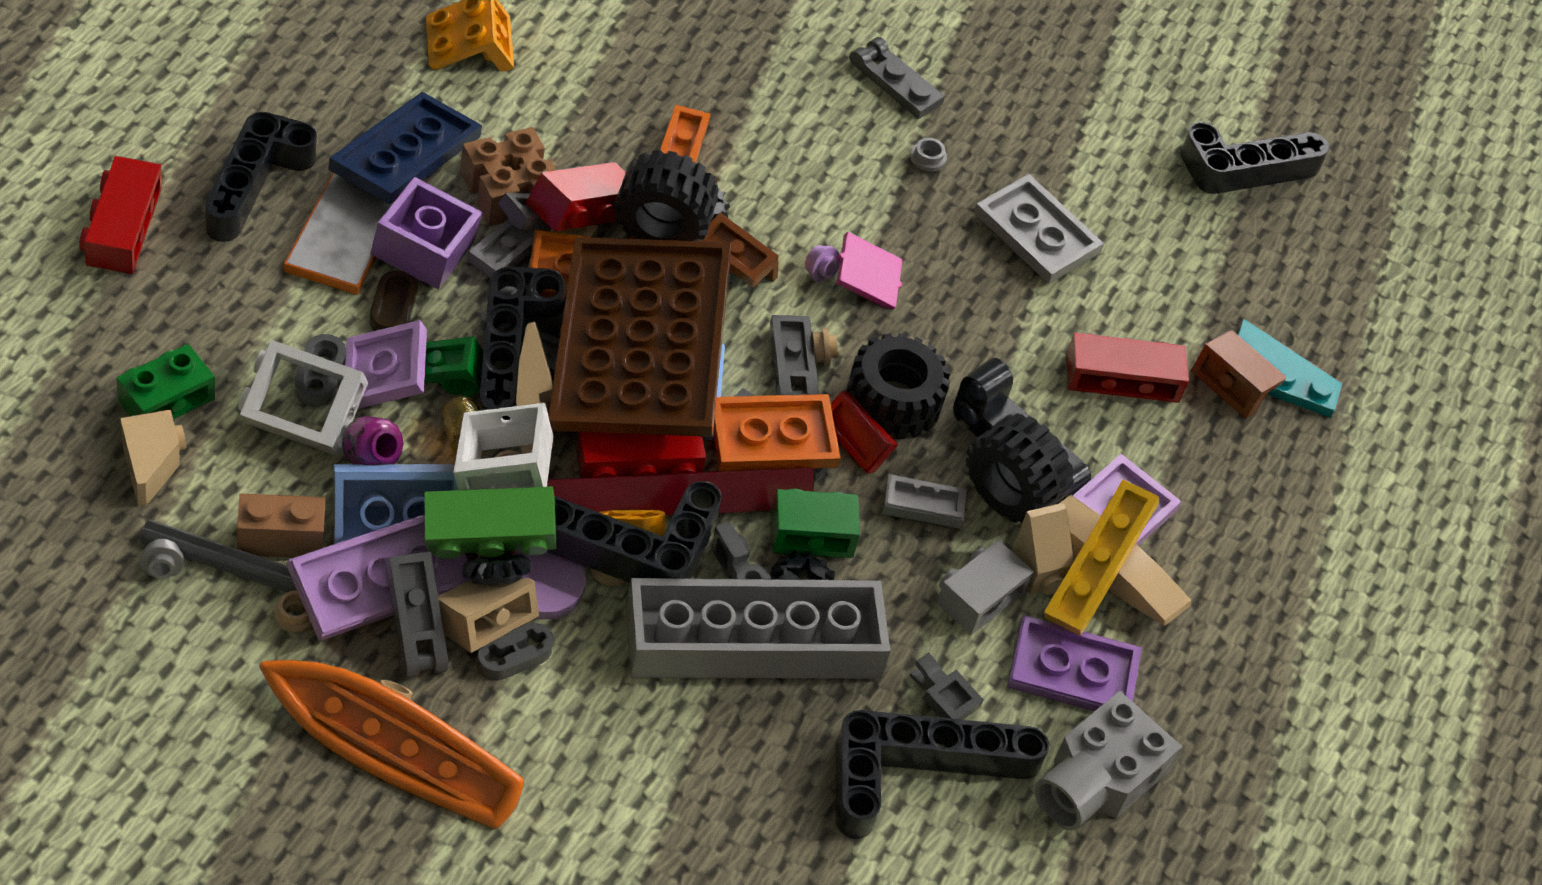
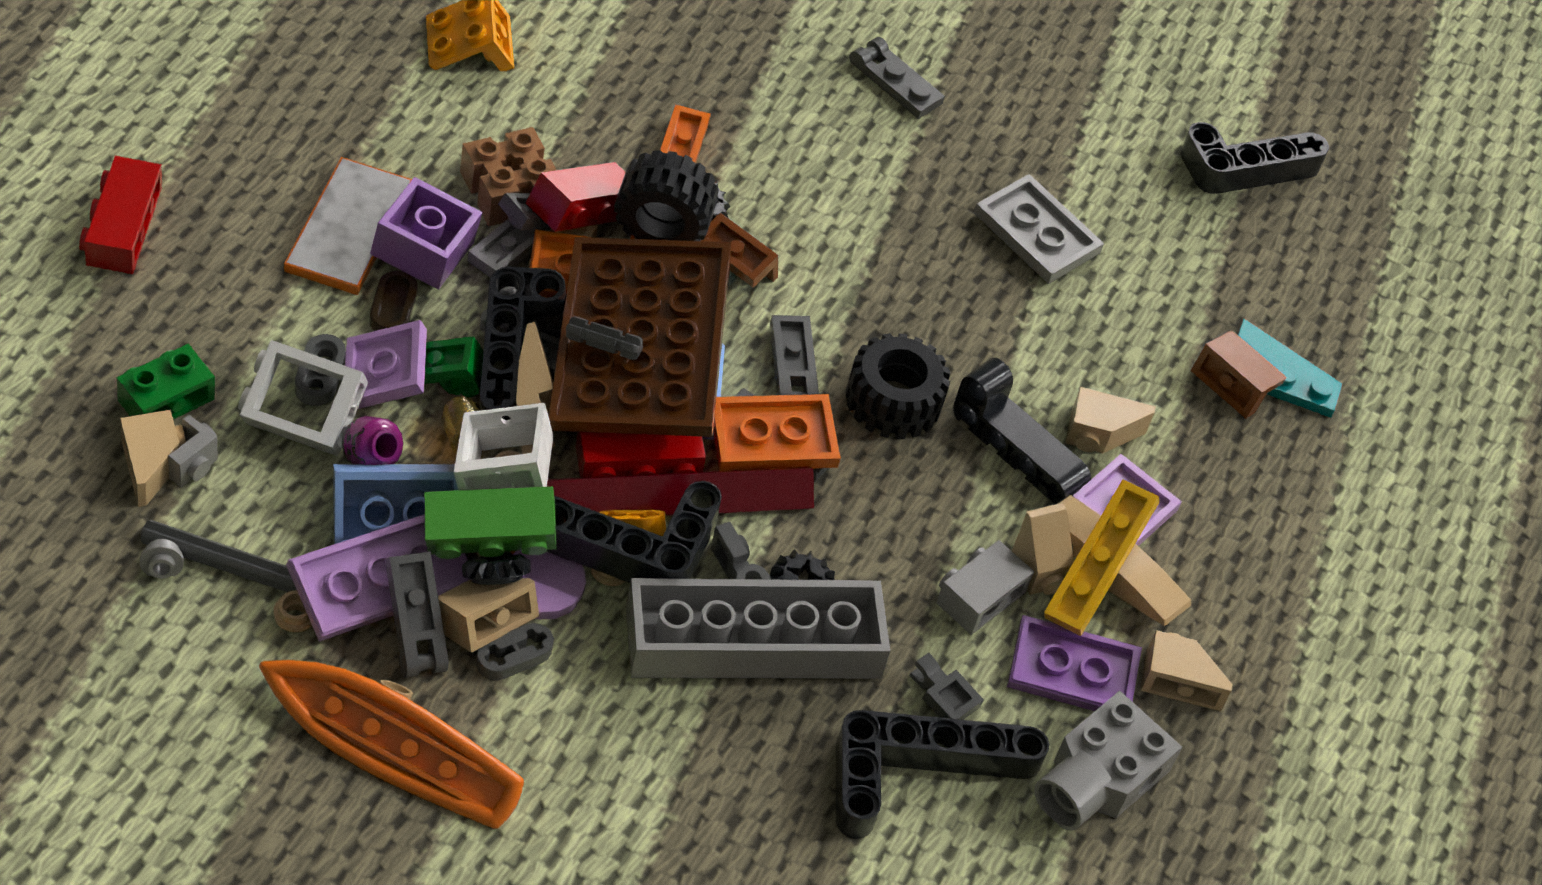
black beam [205,112,317,242] -> none
medium nougat brick [237,493,325,558] -> none
dark blue plate [328,92,482,205] -> none
green brick [771,489,860,558] -> none
lavender plate [805,245,839,283] -> none
tan plate [812,327,838,366] -> none
red tile [831,390,898,474] -> none
piece [836,232,903,309] -> none
light grey plate [882,474,967,529] -> none
light grey plate [910,138,947,172] -> none
black tyre [966,413,1074,523] -> none
brick [1066,332,1189,403] -> none
none -> light grey bracket [168,415,218,488]
none -> dark grey axle [566,316,643,360]
none -> tan slope [1066,387,1156,453]
none -> tan slope [1141,630,1232,711]

